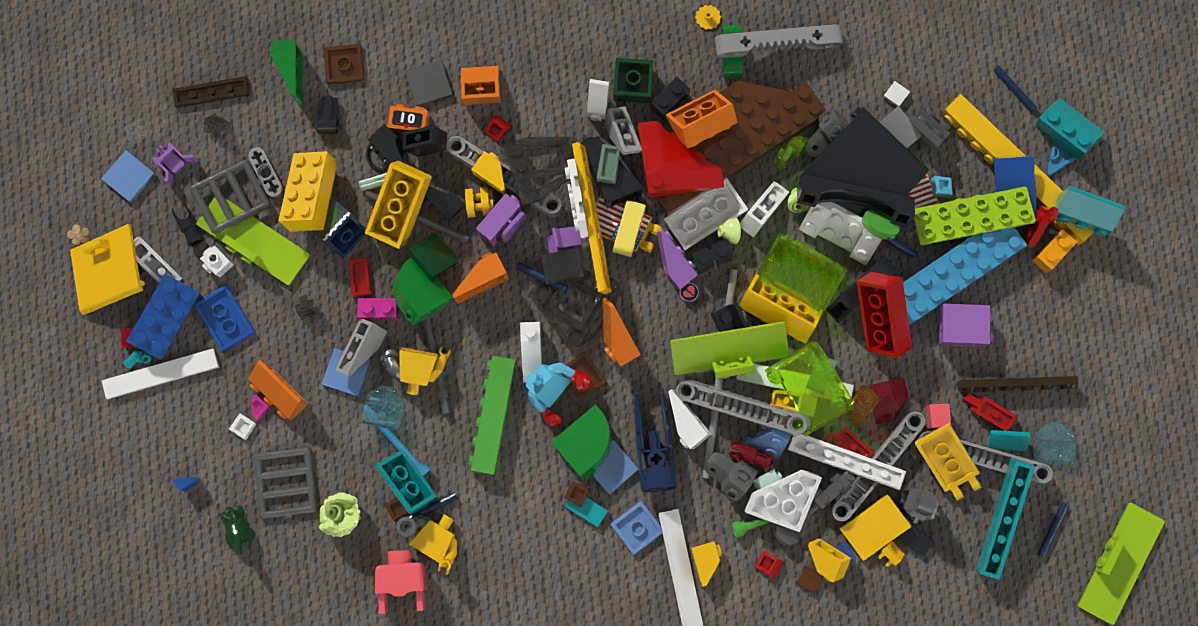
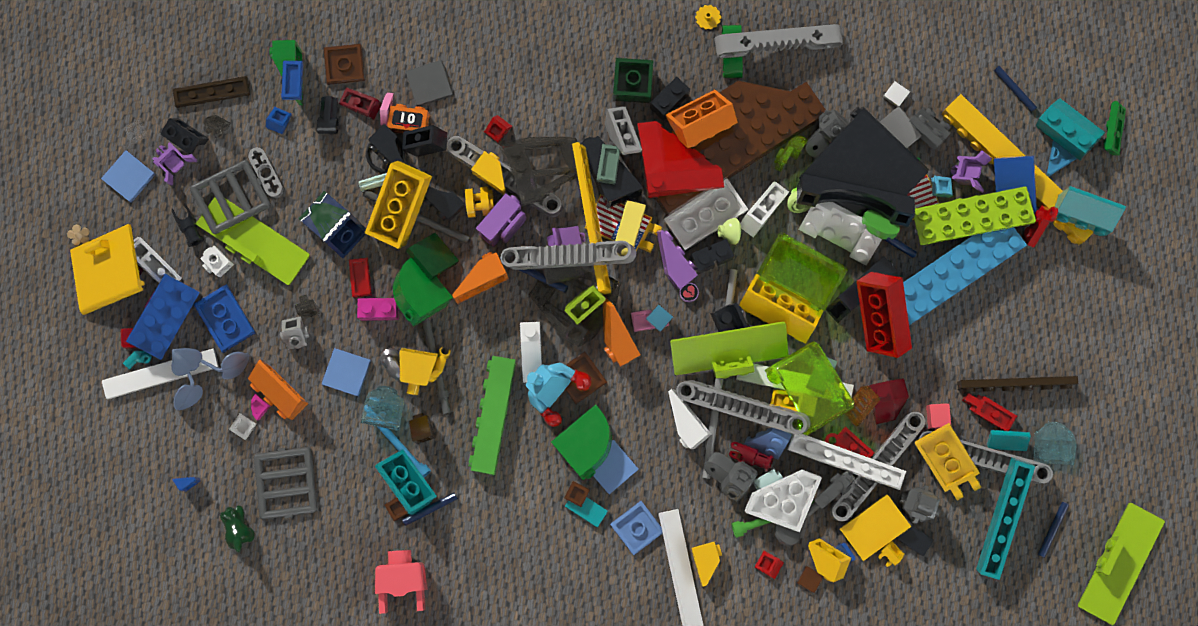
yellow brick [279,151,338,232] -> none
yellowish green hair [319,492,361,537] -> none
light grey slope [335,318,387,377] -> none
yellow torso [396,514,457,575] -> none
orange slope [460,66,501,105] -> none
white plate [565,159,588,238] -> none
white slope [587,79,609,121] -> none
dark blue piece [634,389,677,492] -> none
medium lavender brick [939,304,993,347] -> none
light orange brick [1032,229,1077,273] -> none
none -> black bracket [161,118,209,154]
none -> sand blue plant [171,348,249,411]
none -> blue slope [266,107,292,134]
none -> light grey brick [280,317,310,350]
none -> blue tile [281,61,303,100]
none -> dark red slope [338,87,382,120]
none -> bright pink tile [380,93,393,126]
none -> dark brown slope [408,413,436,444]
none -> light grey gear [500,241,637,270]
none -> lime slope [564,285,606,325]
none -> bright pink tile [631,310,669,332]
none -> medium azure tile [646,305,673,332]
none -> medium lavender piece [951,151,992,193]
none -> green hinge [1104,101,1126,156]

